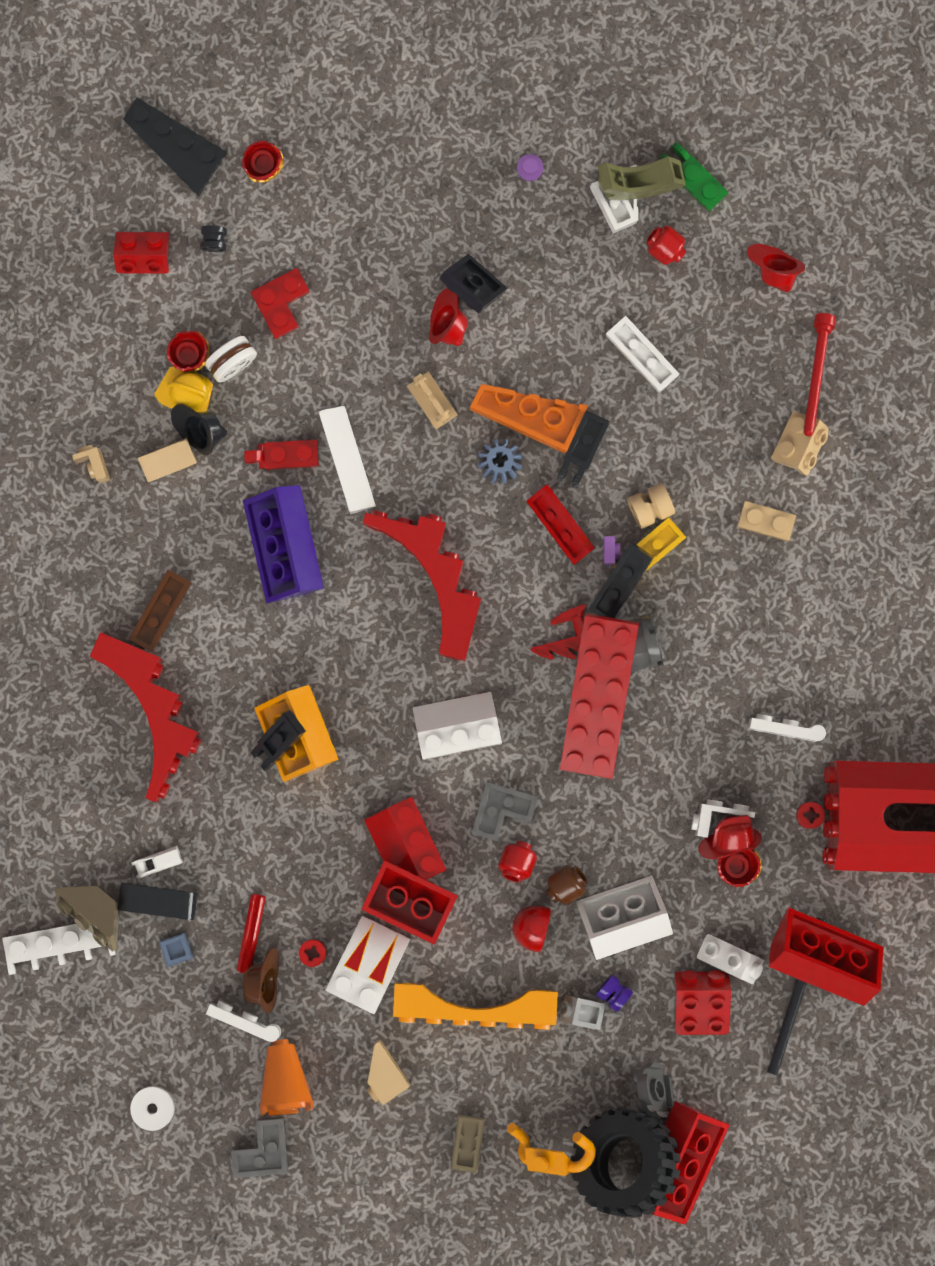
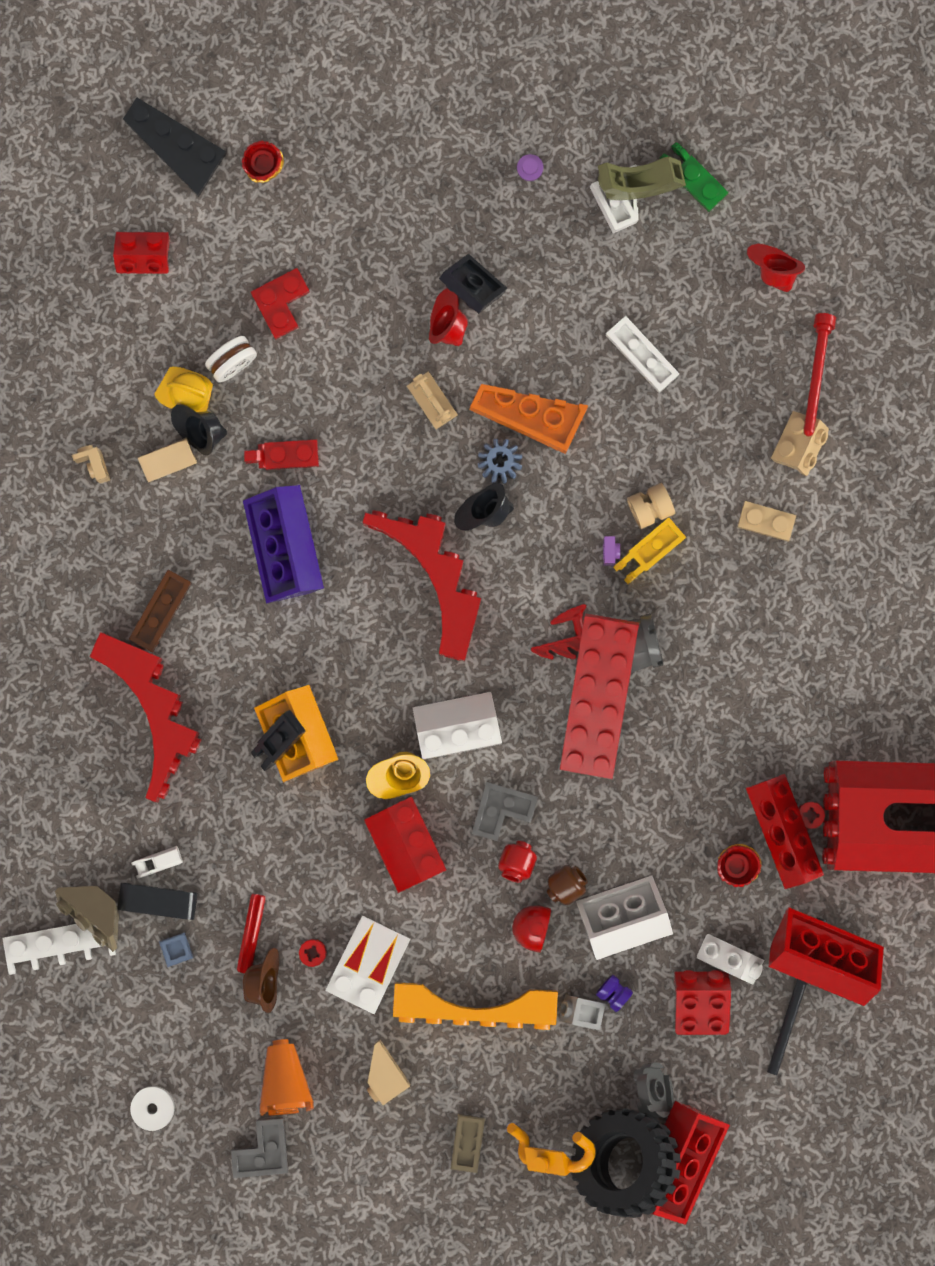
red hair [167,331,210,373] -> none
black wheel [200,225,227,252] -> none
white plate [206,1000,281,1042] -> none
white slope [318,406,376,514] -> none
red slope [361,860,458,945] -> none
red plate [526,484,595,565] -> none
black hinge [557,410,610,488] -> none
black plate [589,542,654,618] -> none
red head [646,225,686,265] -> none
white bracket [691,799,755,838] -> none
red piece [698,815,762,859] -> none
white plate [748,714,826,742] -> none
none -> yellow piece [366,752,430,799]
none -> black piece [454,483,514,531]
none -> red brick [746,774,824,889]

